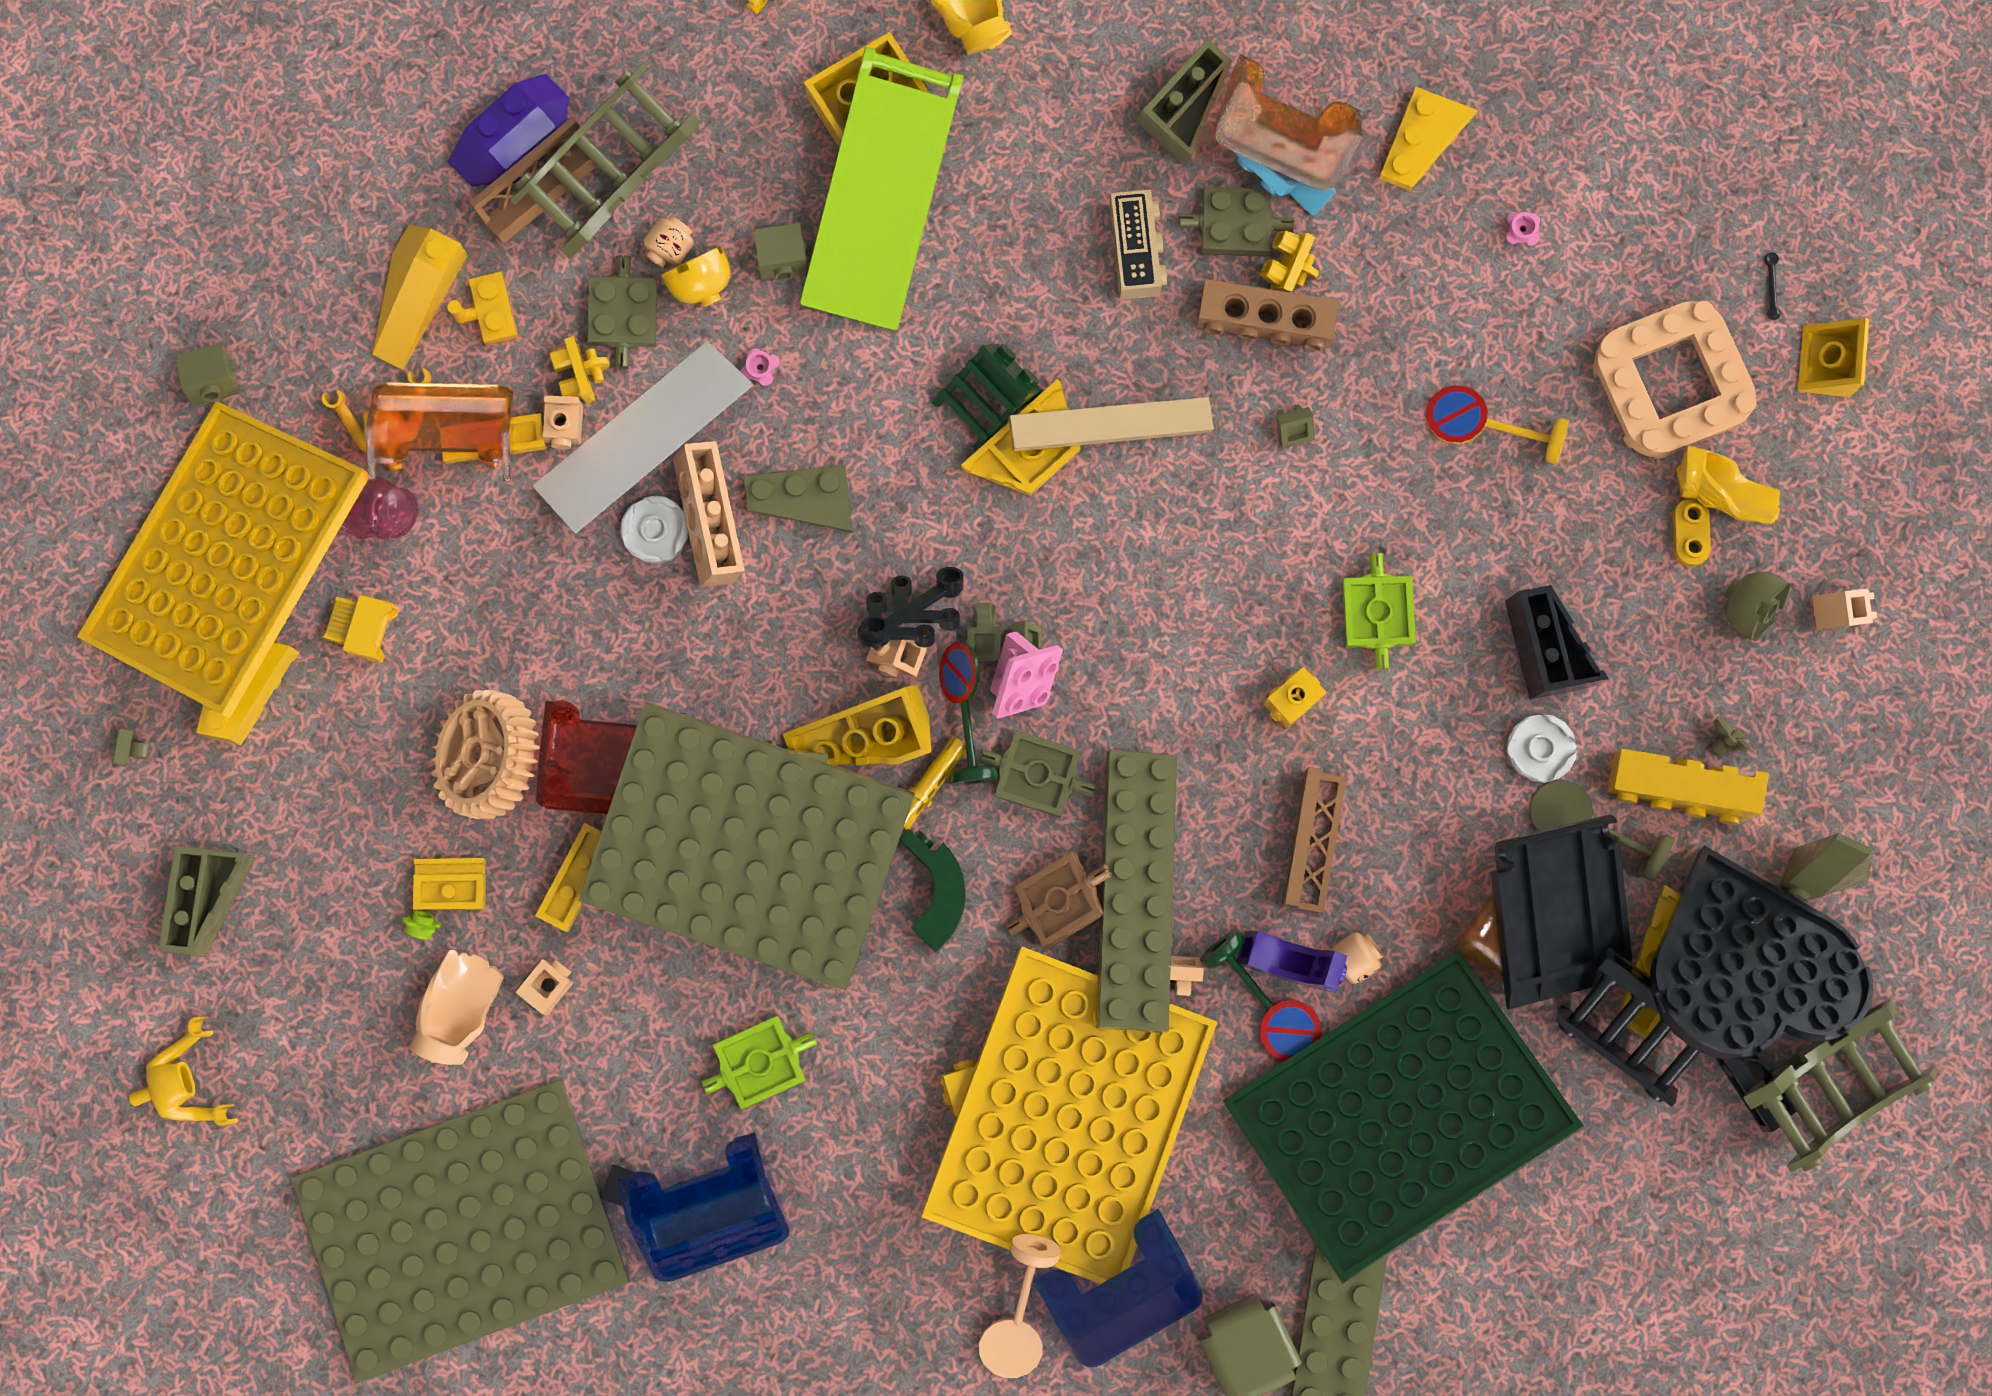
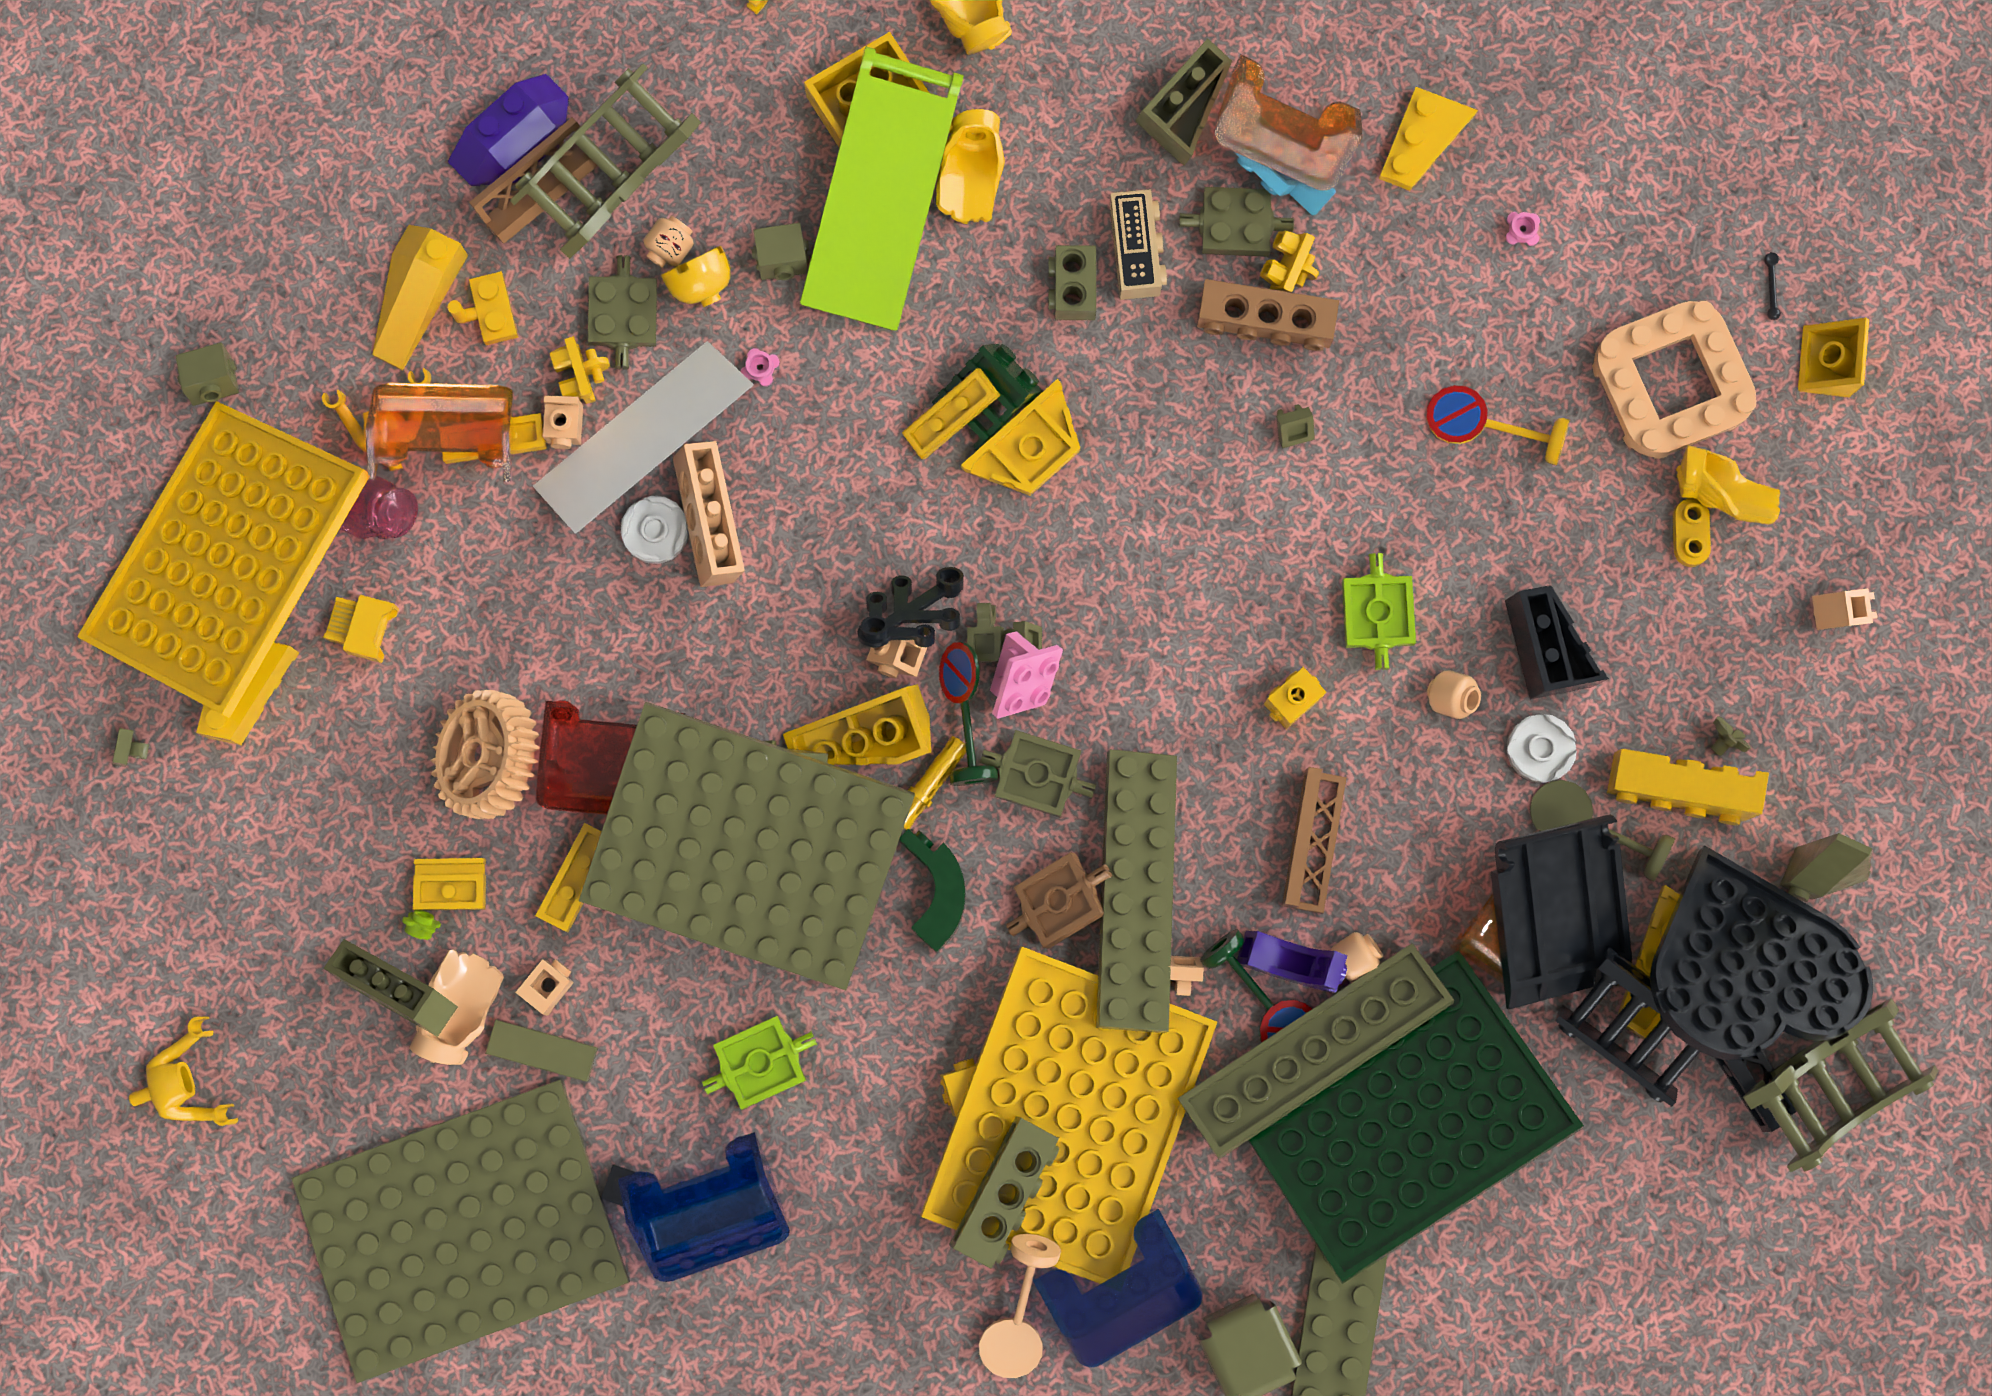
olive wedge [158,846,256,957] -> none
olive wing [744,465,853,534] -> none
tan tile [1008,397,1214,452] -> none
olive cylinder [1724,571,1792,641] -> none
none -> olive brick [323,939,458,1037]
none -> olive tile [485,1019,598,1082]
none -> yellow tile [902,368,1001,459]
none -> yellow hair [936,109,1005,224]
none -> olive brick [949,1116,1059,1269]
none -> olive brick [1048,245,1096,320]
none -> olive plate [1178,943,1454,1160]
none -> light nougat head [1427,670,1481,719]

